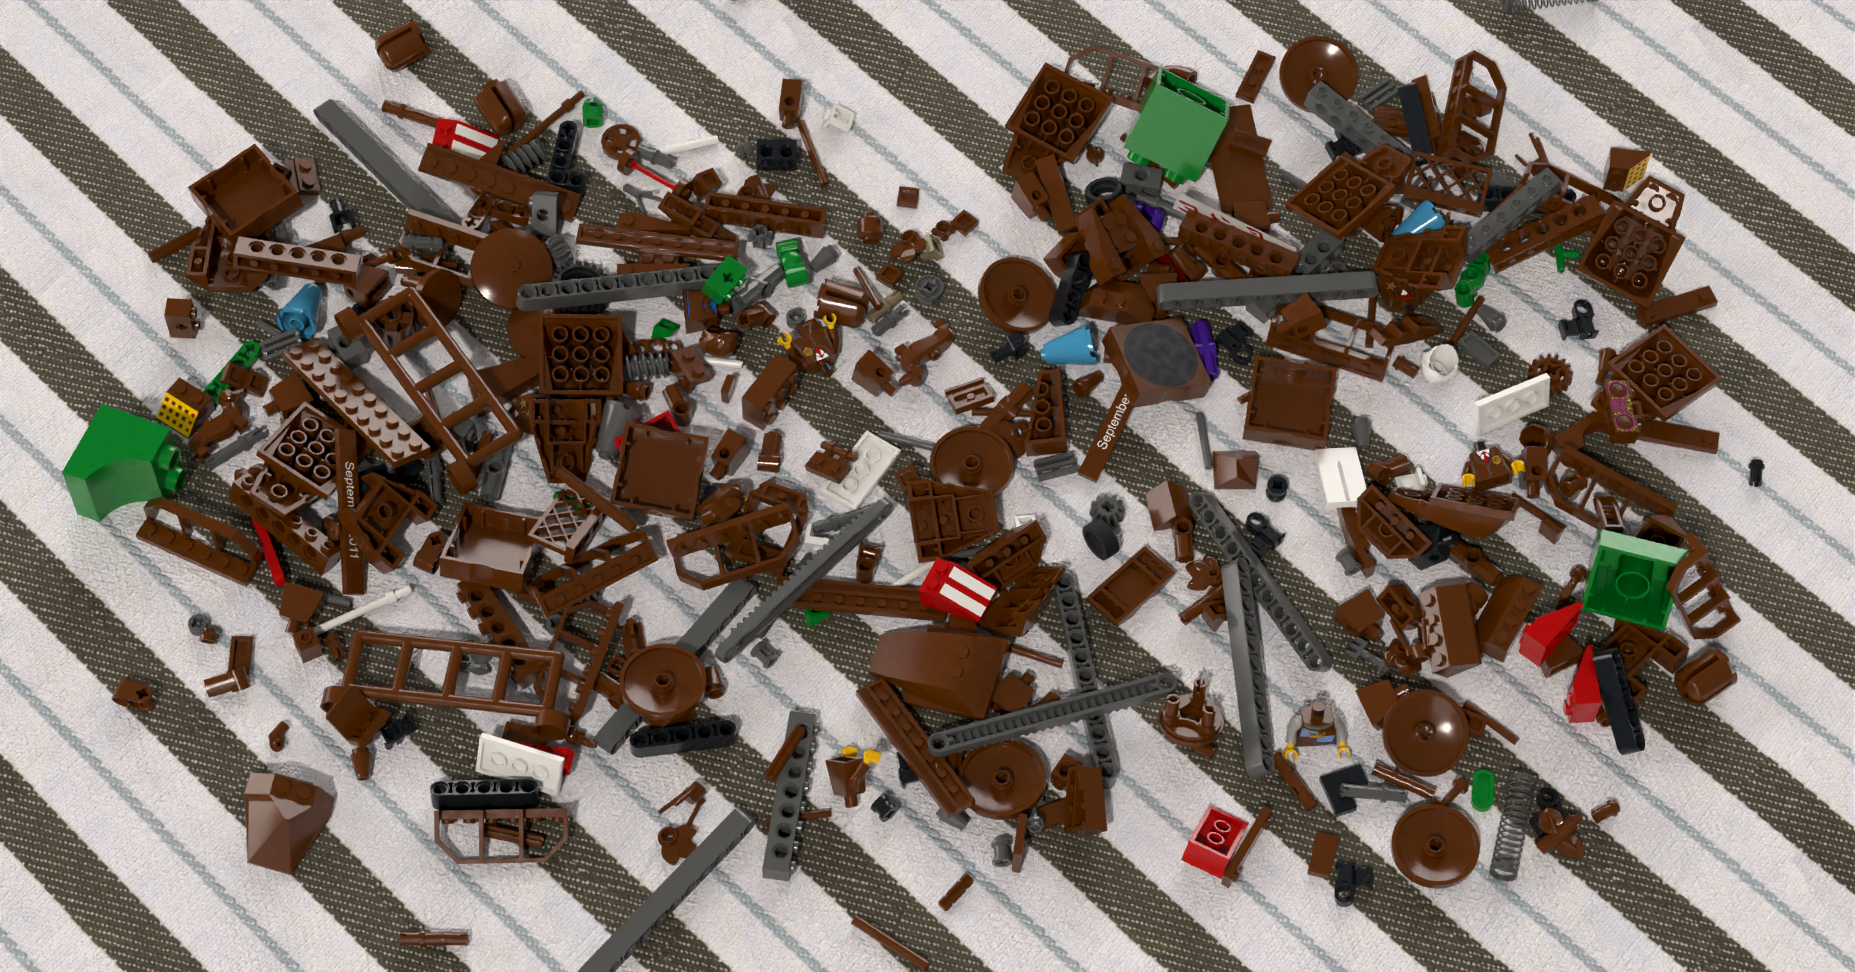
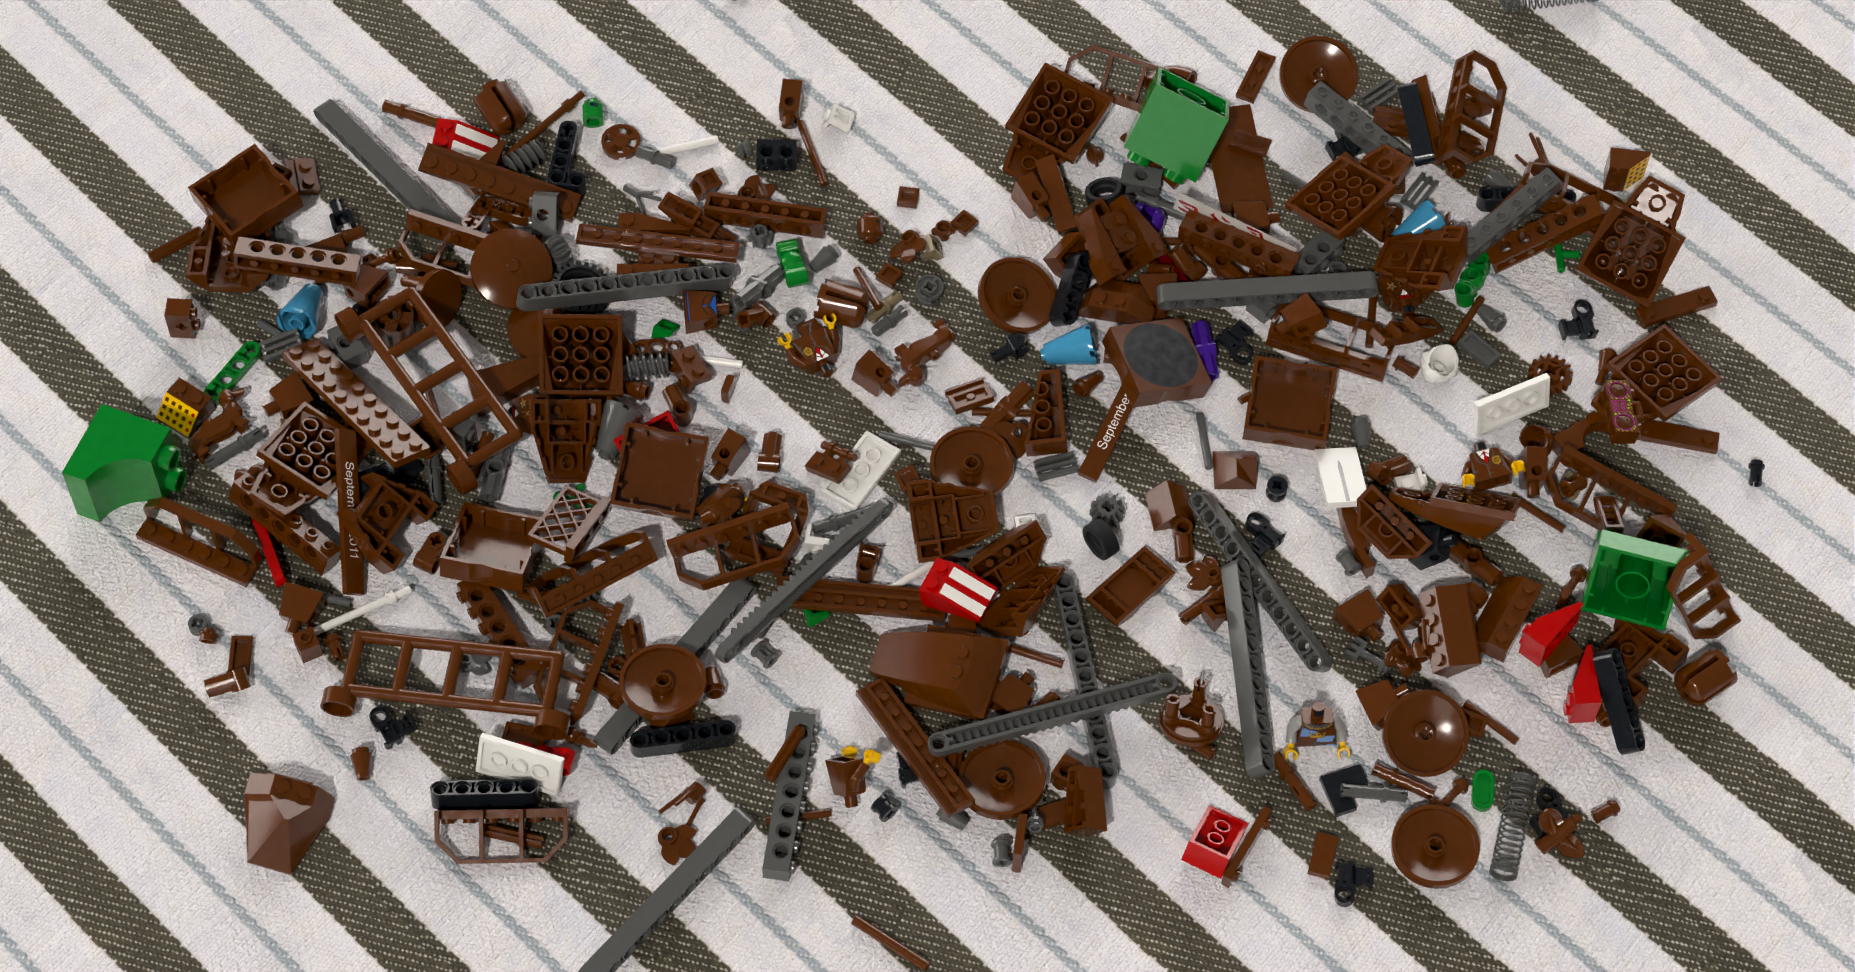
reddish brown piece [112,678,157,711] -> none
reddish brown slope [220,362,269,398] -> none
reddish brown arm [268,721,289,752] -> none
reddish brown piece [322,516,341,541] -> none
reddish brown bracket [326,685,391,748] -> none
reddish brown cylinder [375,19,432,72] -> none
reddish brown pin [399,930,468,947] -> none
dark grey axle [402,236,443,250] -> none
reddish brown axle [556,467,638,532] -> none
reddish brown axle [617,149,693,201] -> none
reddish brown hair [699,326,738,358] -> none
green brick [701,255,748,306] -> none
reddish brown brick [742,353,799,430] -> none
reddish brown axle [938,874,973,911] -> none
reddish brown fence [1402,151,1492,218] -> none
reddish brown tile [1538,517,1562,545] -> none

